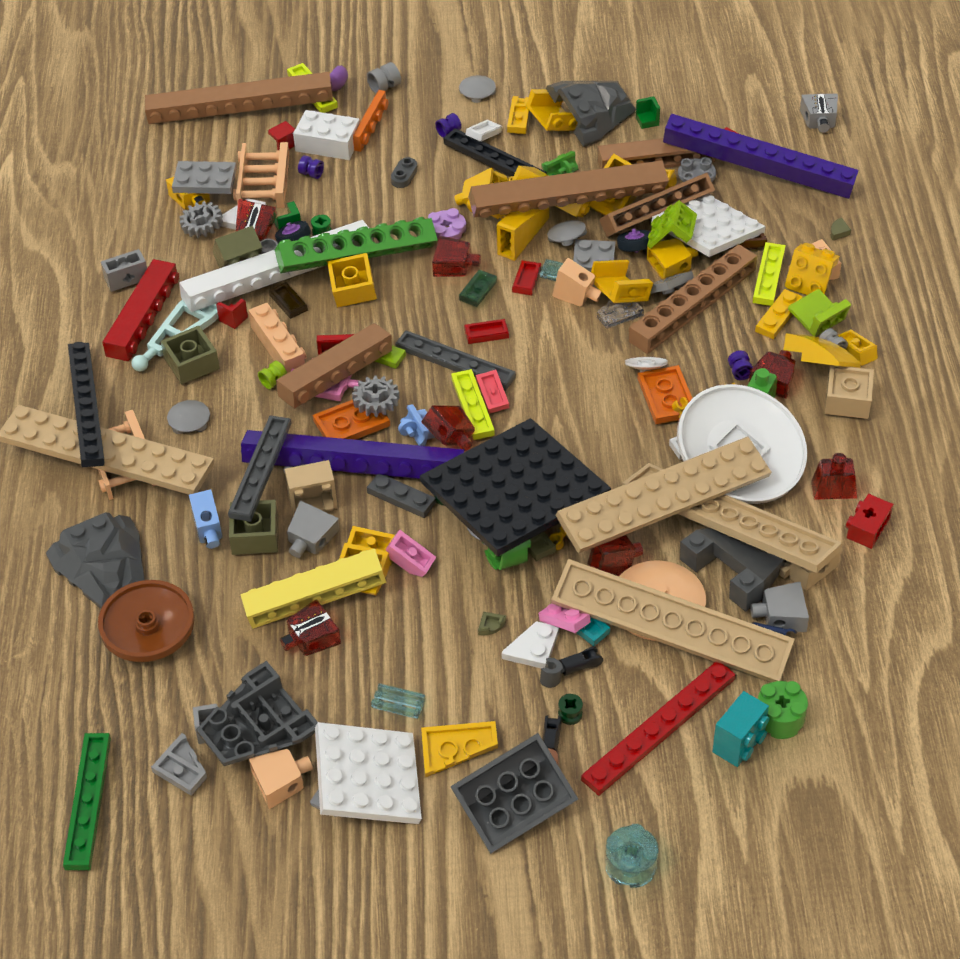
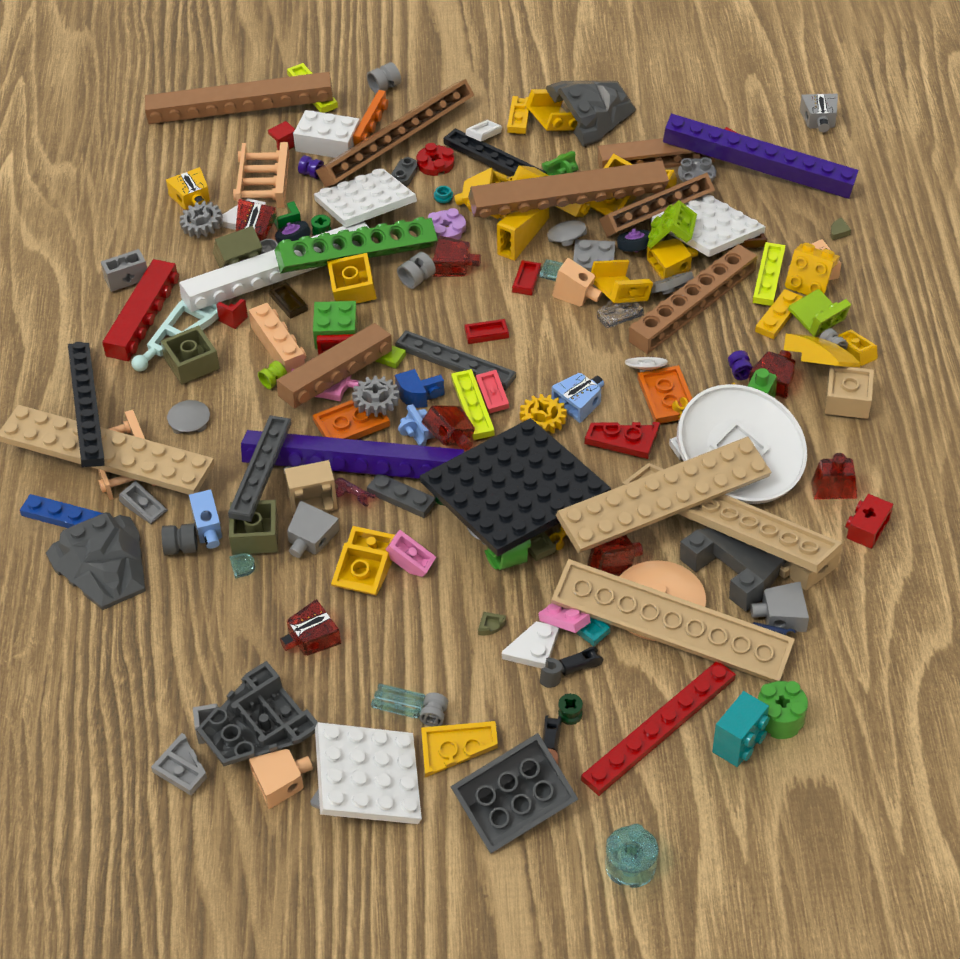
green plate [63,733,111,870] -> none
dark orange dish [98,580,195,662] -> none
light grey plate [172,161,237,194] -> none
light yellow brick [241,548,387,629] -> none
medium lavender hair [330,65,348,91] -> none
dark purple wheel [435,113,462,138] -> none
light grey dish [459,75,496,103] -> none
clear green plate [459,270,497,307] -> none
green panel [636,96,660,129] -> none
none -> blue plate [20,494,102,528]
none -> light grey slope [119,481,167,524]
none -> dark grey wheel [161,523,198,555]
none -> clear light blue tile [229,553,255,579]
none -> bright green brick [313,301,358,349]
none -> white plate [314,169,417,228]
none -> medium nougat brick [315,79,474,187]
none -> clear pink piece [335,477,376,507]
none -> blue brick [395,369,445,408]
none -> light grey wheel [397,252,436,289]
none -> red plate [416,143,455,176]
none -> light grey wheel [419,692,448,727]
none -> teal plate [434,186,453,203]
none -> yellow gear [519,394,567,434]
none -> light blue torso [551,373,604,423]
none -> red wing [584,422,660,459]

